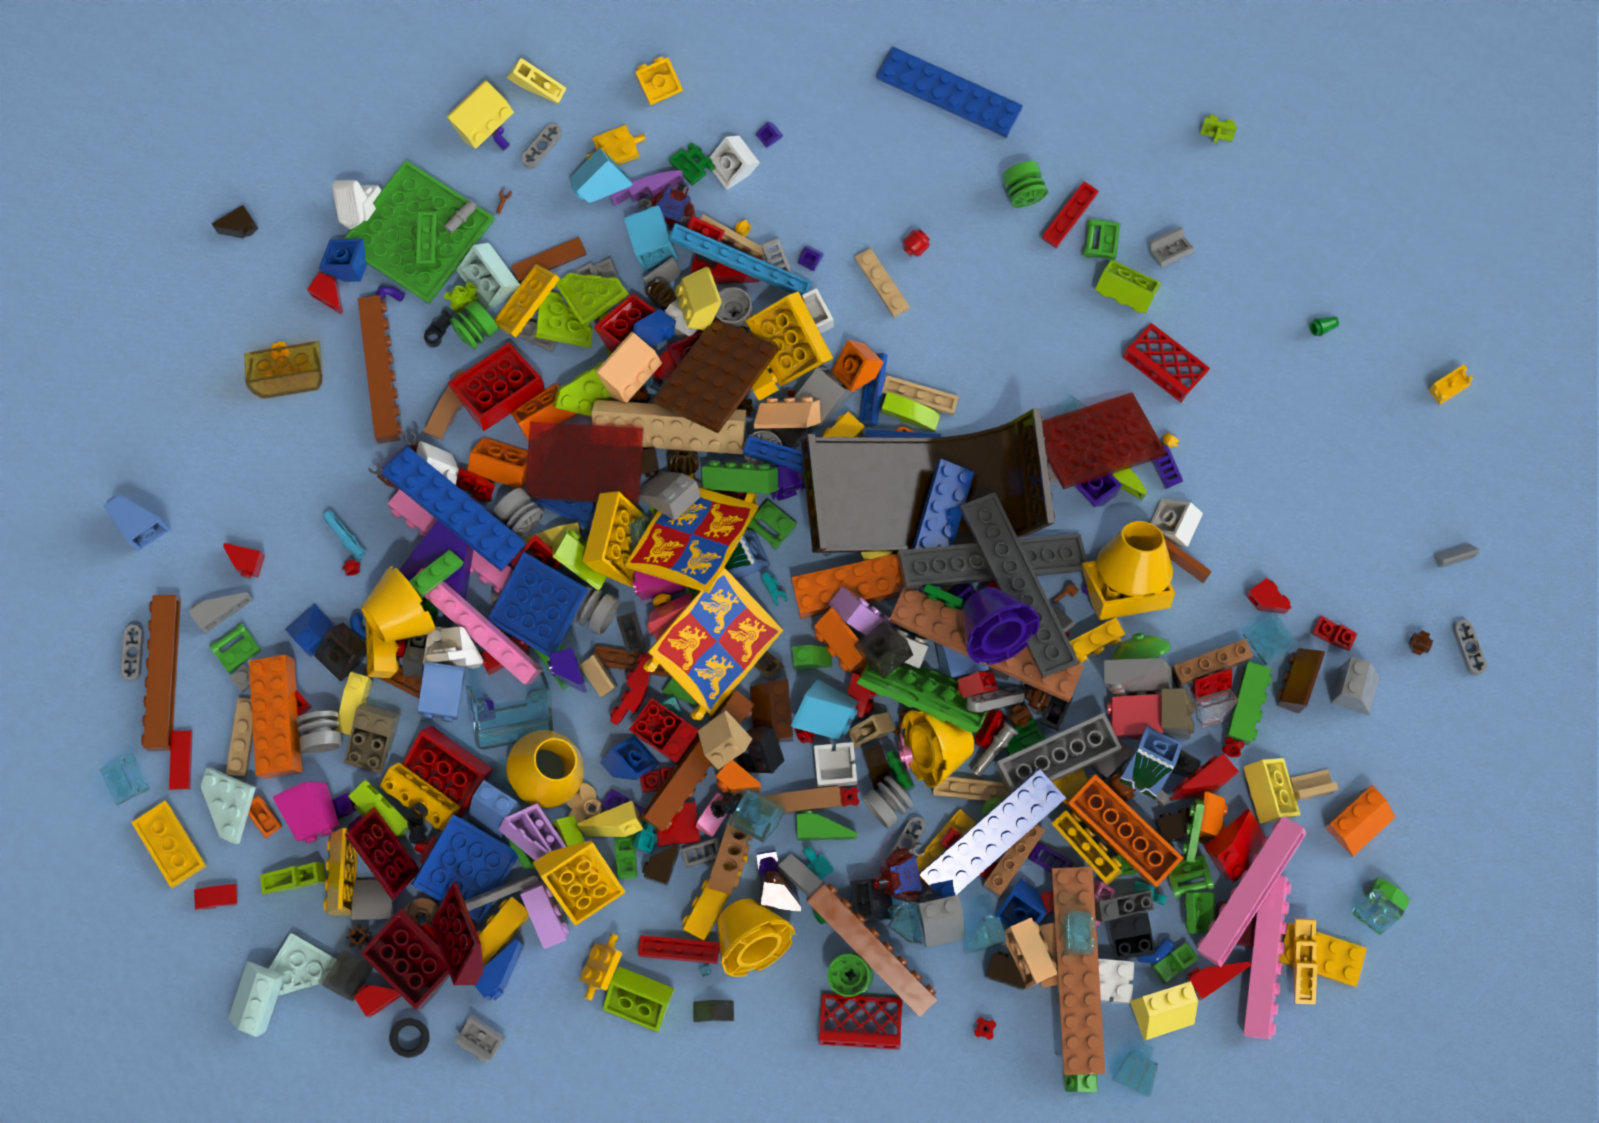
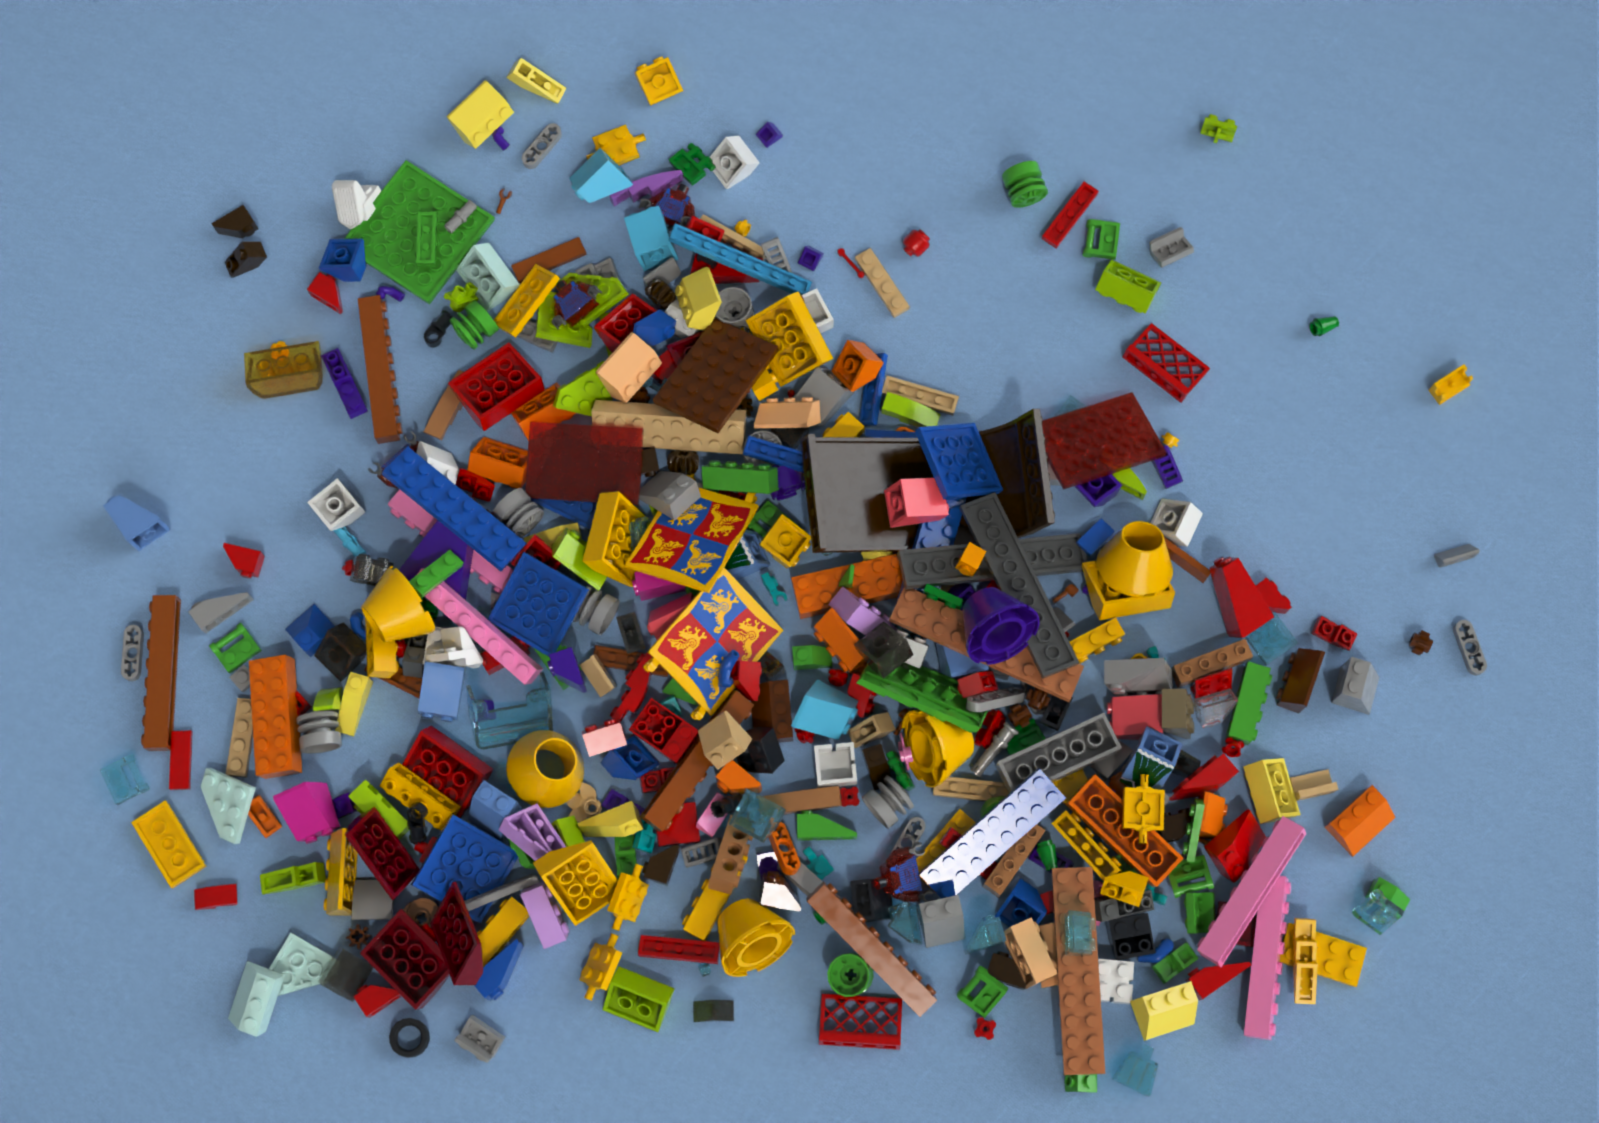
dark tan slope [344,703,401,774] -> none
yellow plate [652,593,672,608] -> none
blue plate [877,47,1023,138] -> none
bright green dish [1112,633,1171,660] -> none
none -> dark brown slope [225,241,267,278]
none -> white slope [307,478,365,531]
none -> lime slope [313,687,343,711]
none -> dark purple slope [321,348,368,419]
none -> clear smoke brick [350,554,394,586]
none -> torso [552,280,602,330]
none -> slope [582,718,627,757]
none -> yellow plate [607,864,649,931]
none -> blue arm [718,650,739,688]
none -> red slope [730,660,762,701]
none -> yellow plate [758,514,811,569]
none -> orange beam [767,821,801,875]
none -> red plate [828,669,848,687]
none -> red hinge [838,248,865,278]
none -> bright green slope [839,564,855,588]
none -> coral slope [884,478,949,528]
none -> blue plate [915,423,1003,500]
none -> light orange brick [955,542,987,577]
none -> bright green plate [957,966,1008,1018]
none -> green cone [1036,840,1058,871]
none -> blue slope [1076,518,1115,556]
none -> yellow slope [1100,871,1149,907]
none -> yellow plate [1122,774,1165,844]
none -> red slope [1209,556,1274,638]

